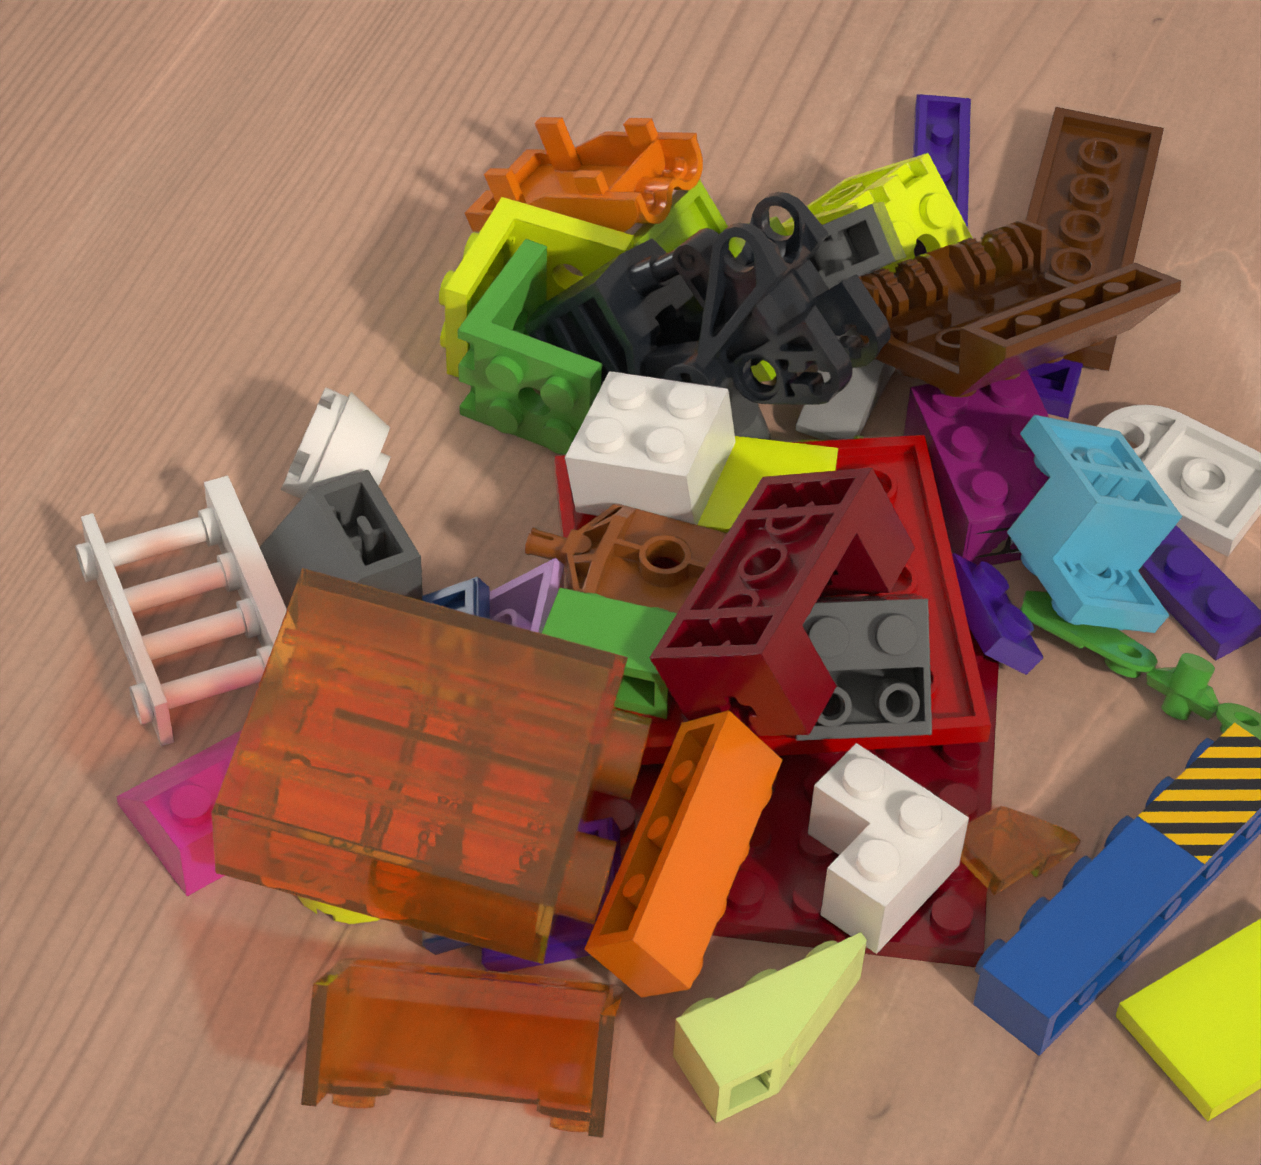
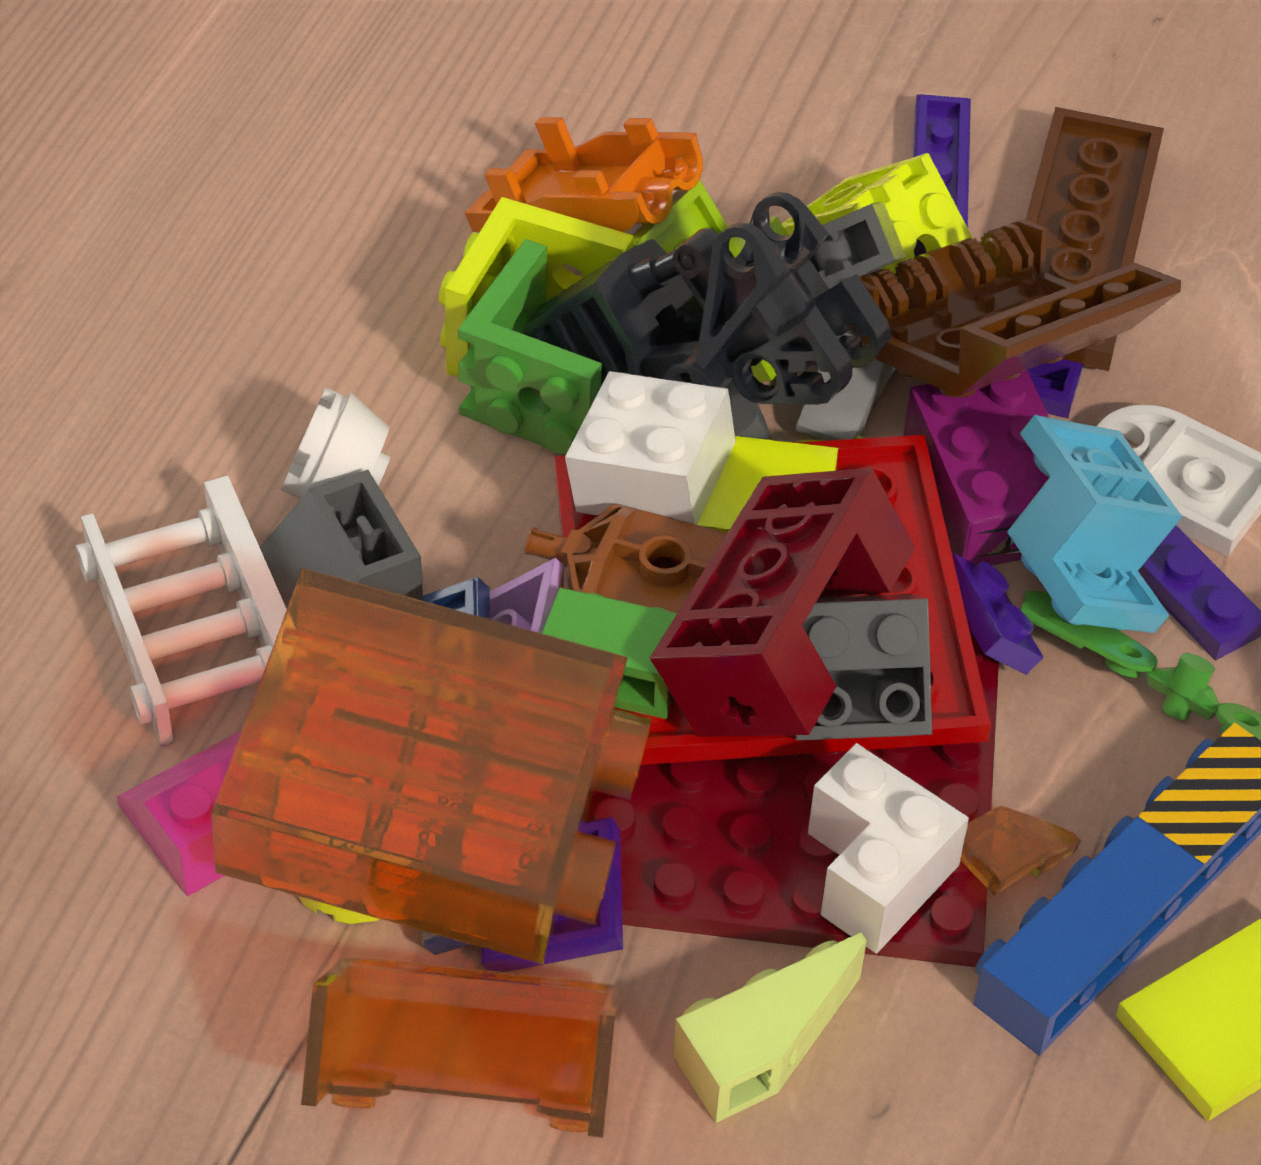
orange brick [584,710,782,998] -> none

